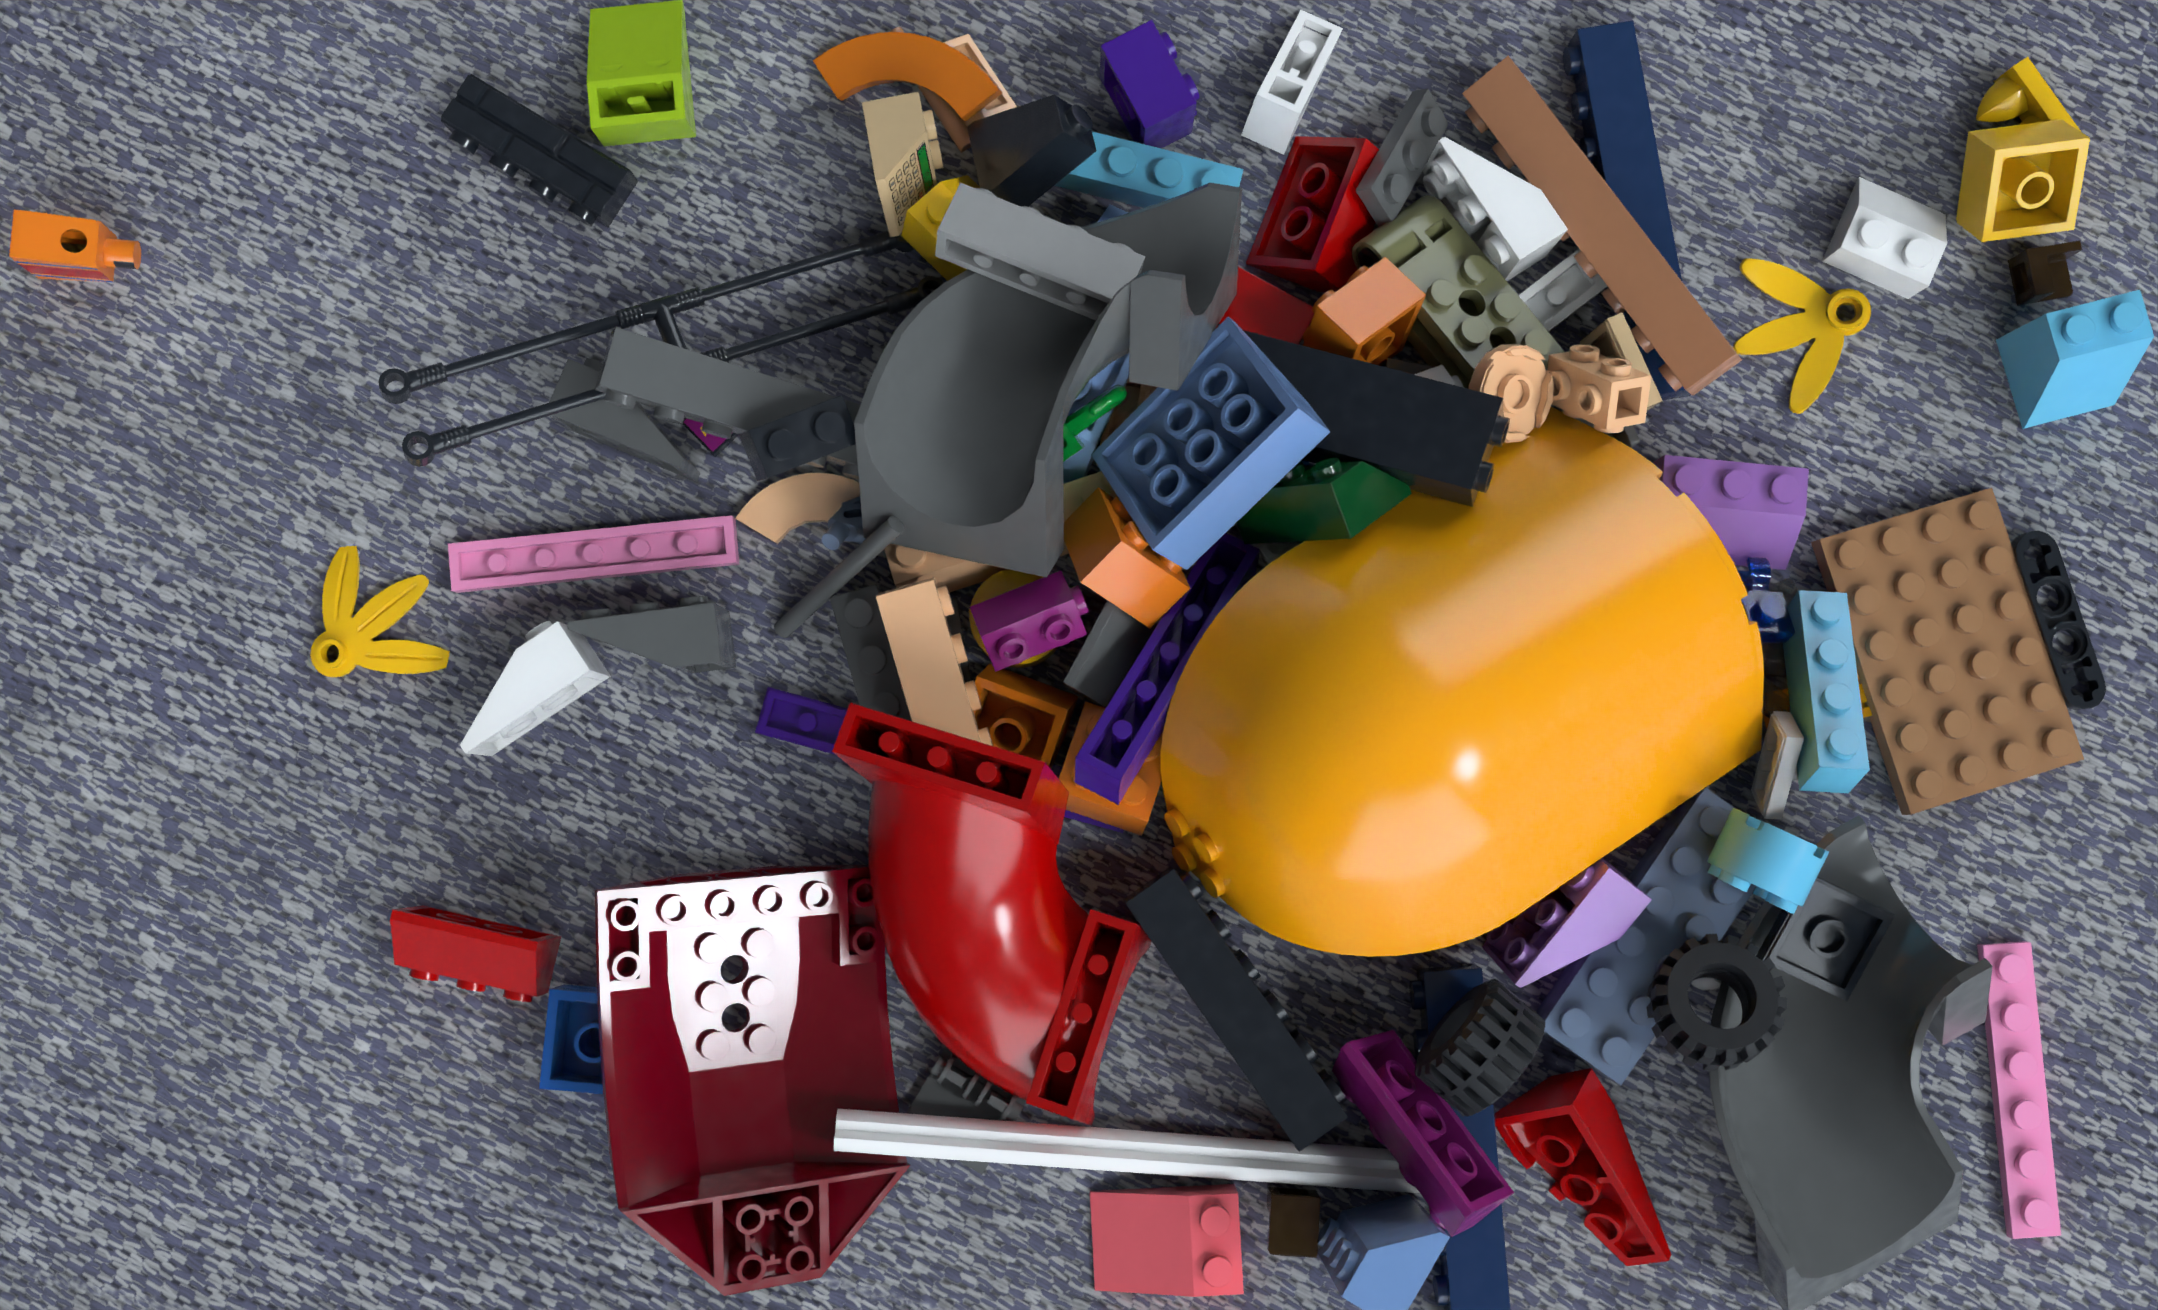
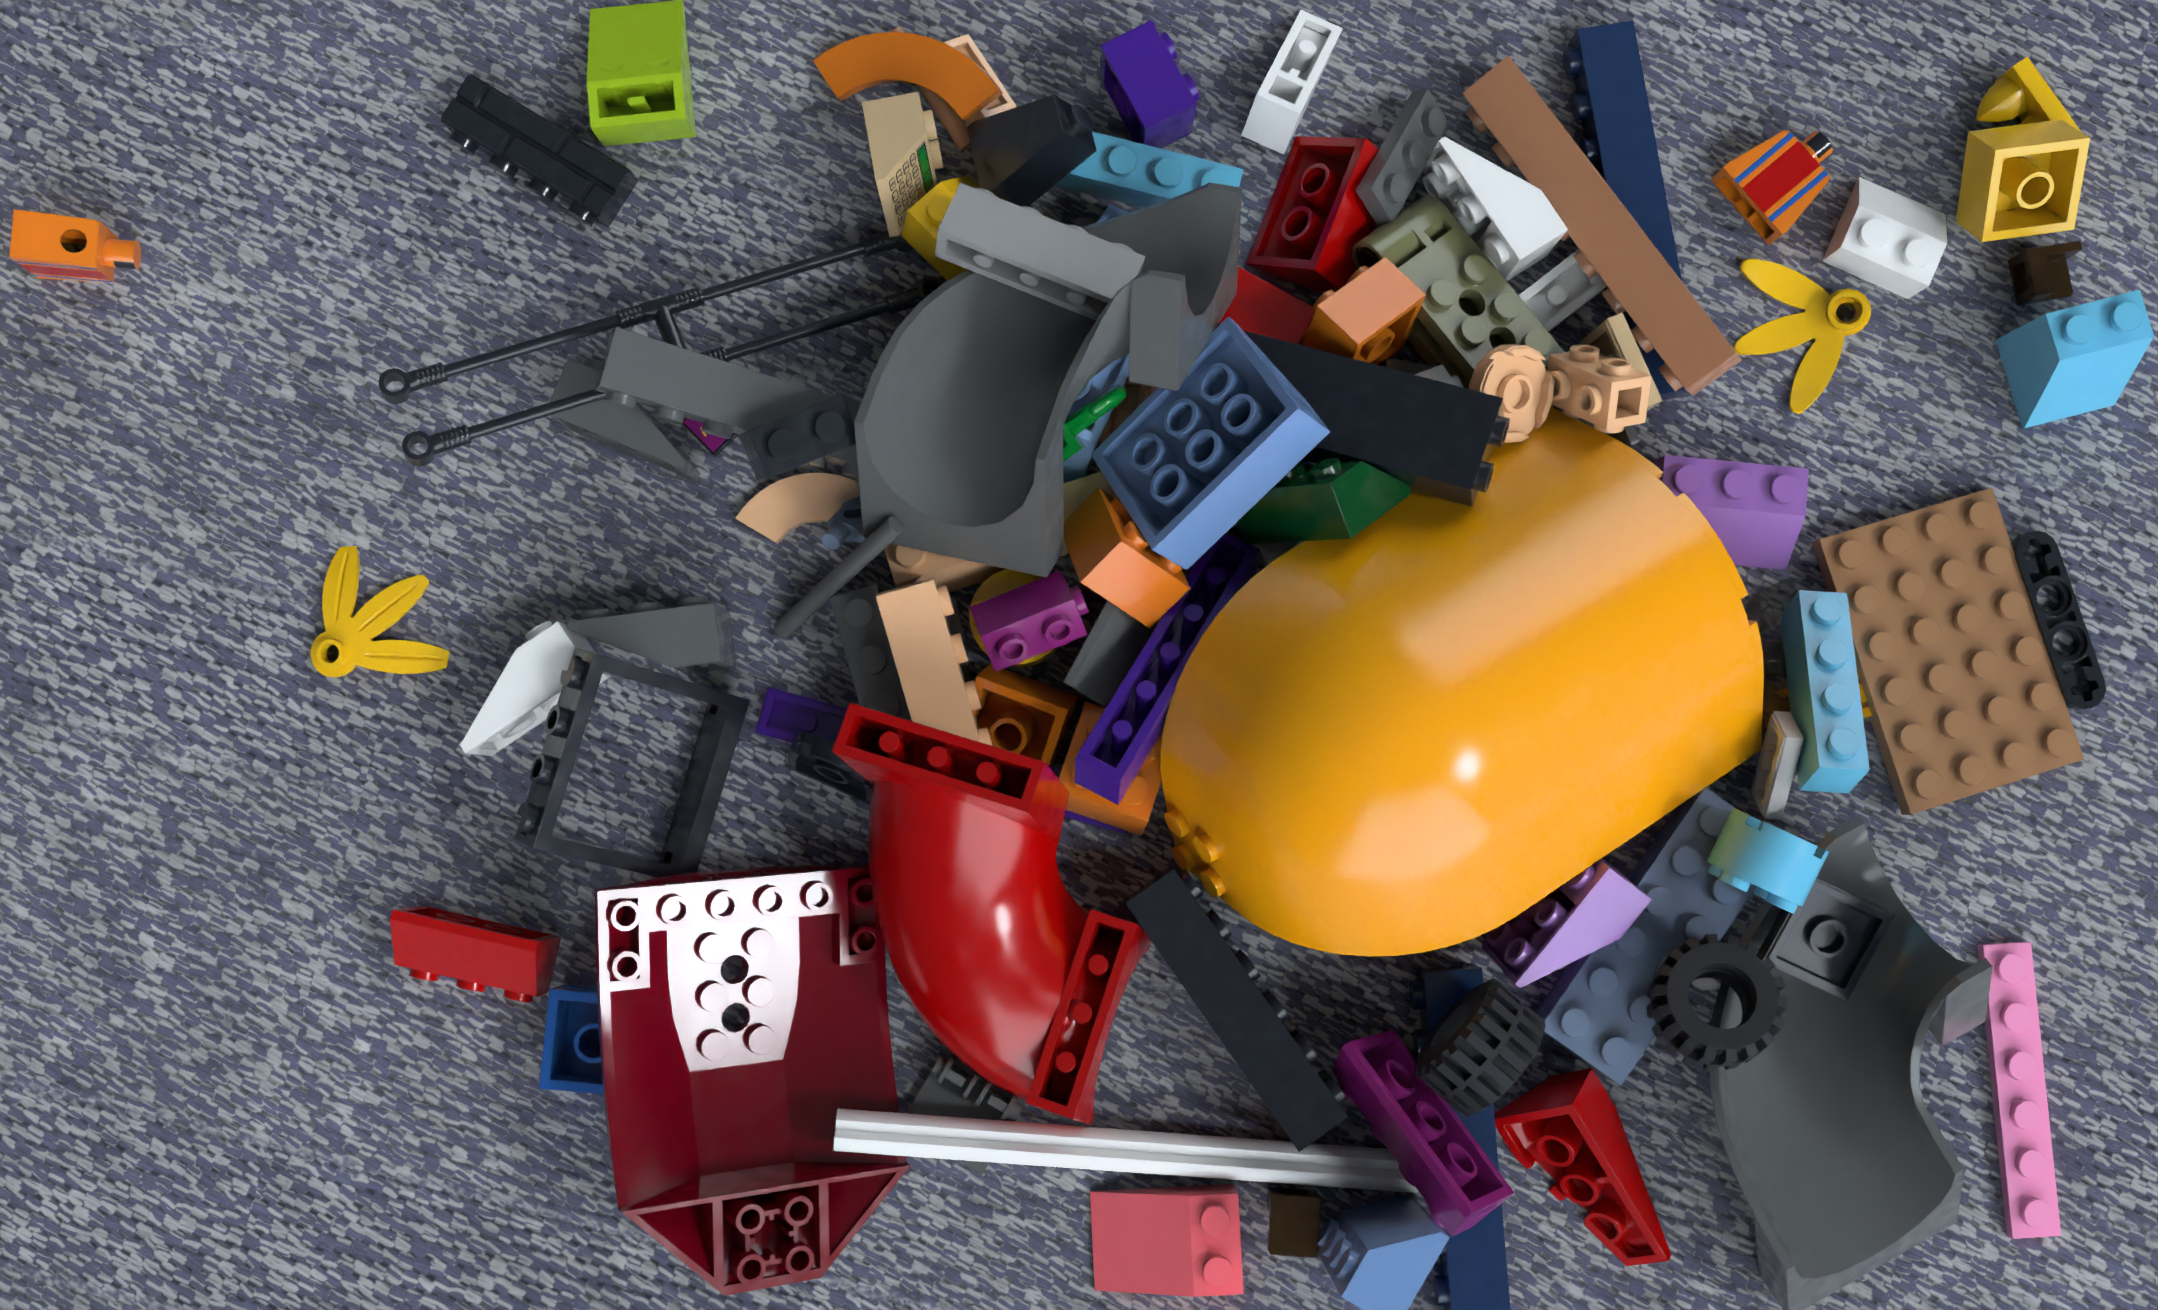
bright pink plate [448,515,740,593] -> none
clear blue plate [1737,557,1795,643] -> none
none -> black window [514,648,750,878]
none -> black tile [788,733,872,805]
none -> torso [1711,130,1833,246]

